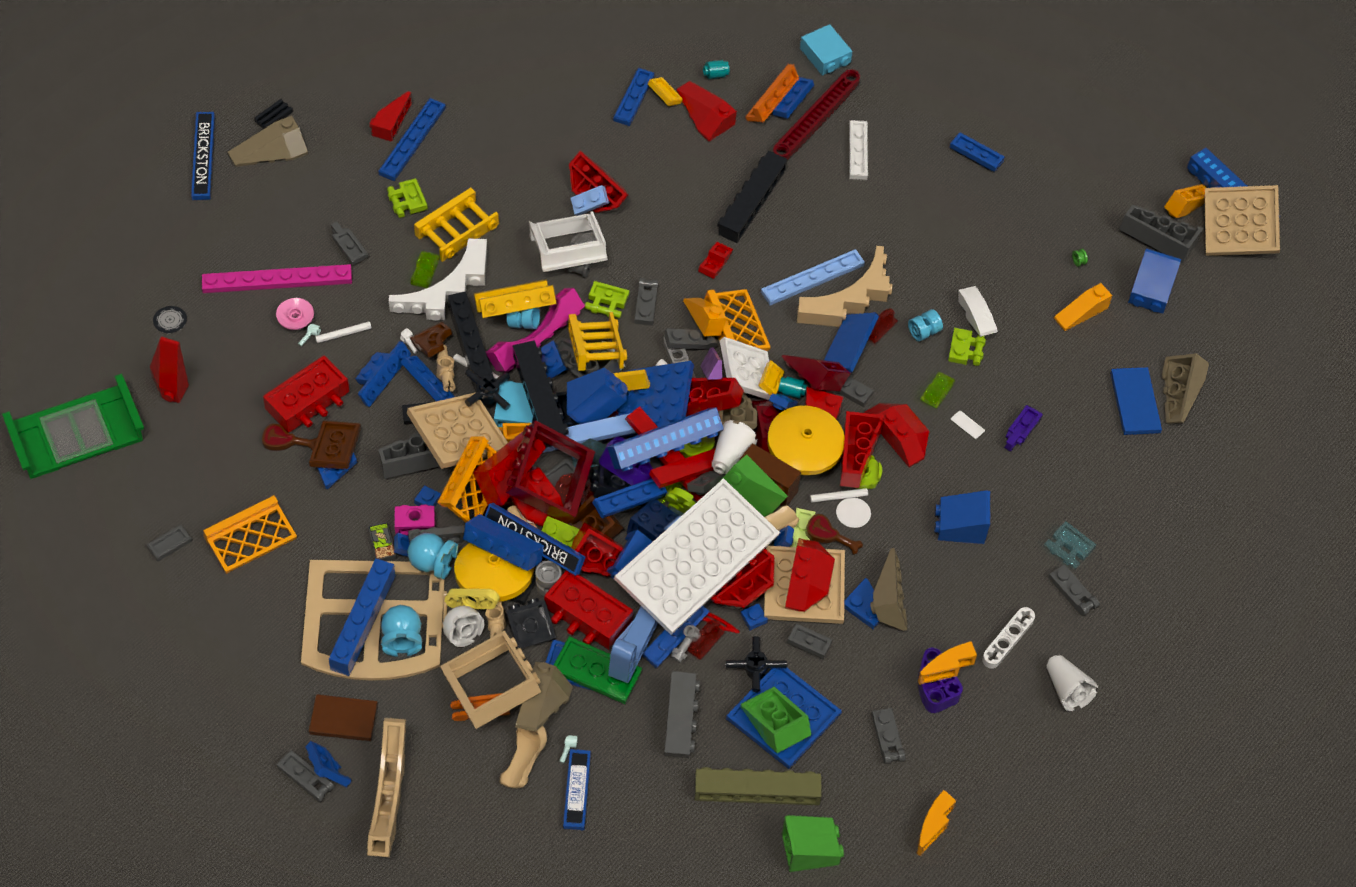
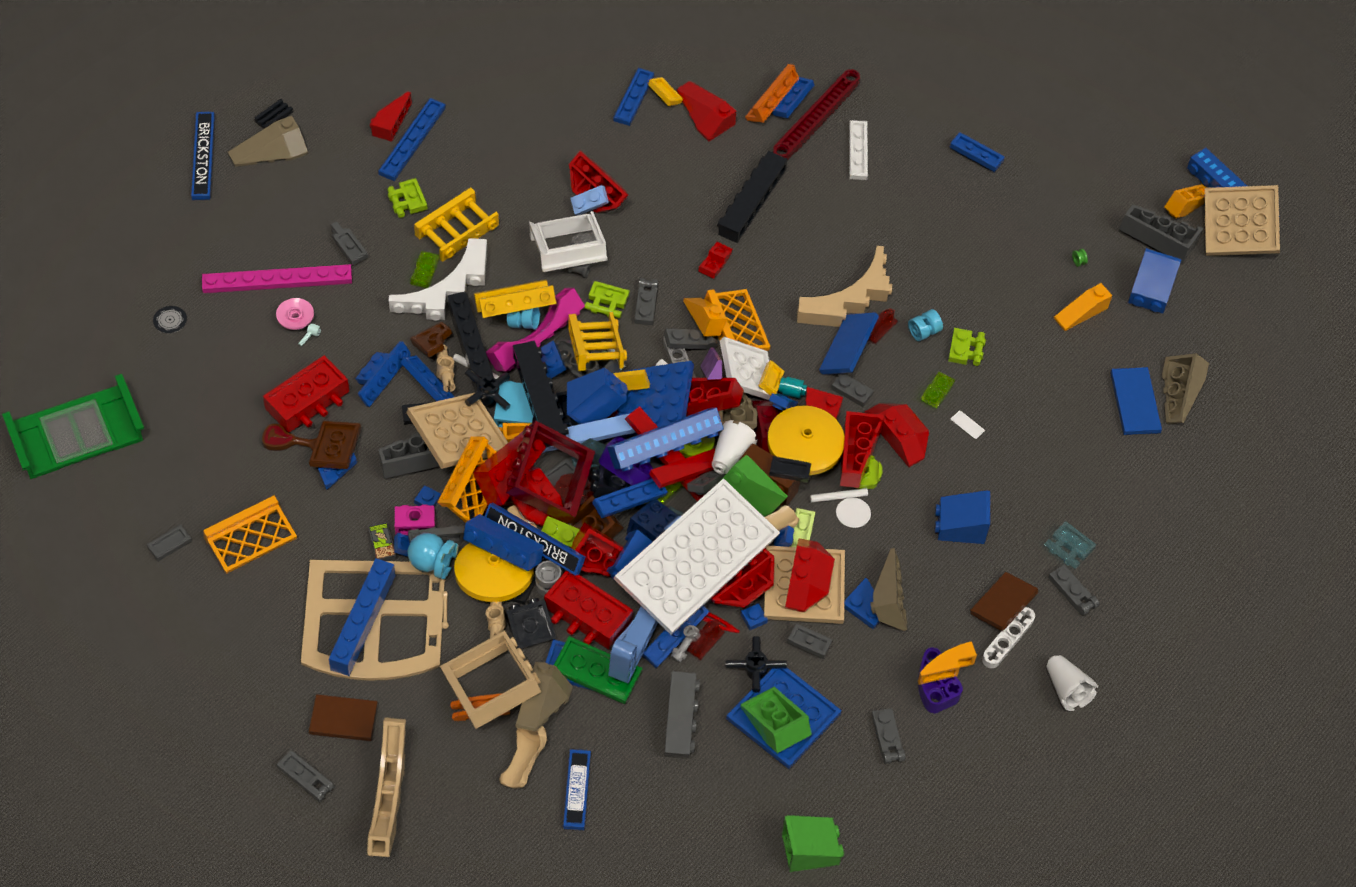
red wedge [150,337,189,403] -> none
blue wing [305,741,351,787] -> none
white bar [315,321,371,343] -> none
medium azure tile [381,605,422,657] -> none
white hand [400,328,418,354] -> none
white cylinder [443,606,484,647] -> none
light yellow beam [444,589,500,609] -> none
light aqua hand [559,735,577,763] -> none
lime plate [665,487,696,514] -> none
olive brick [695,767,821,805] -> none
teal brick [703,60,729,79] -> none
light blue tile [761,249,865,306] -> none
dark red slope [781,355,851,392] -> none
medium azure brick [800,24,853,75] -> none
reddish brown piece [805,514,863,555] -> none
light orange slope [917,790,957,856] -> none
white slope [958,286,997,337] -> none
dark purple hinge [1004,405,1043,451] -> none
none -> black tile [769,456,811,483]
none -> reddish brown tile [970,572,1038,631]

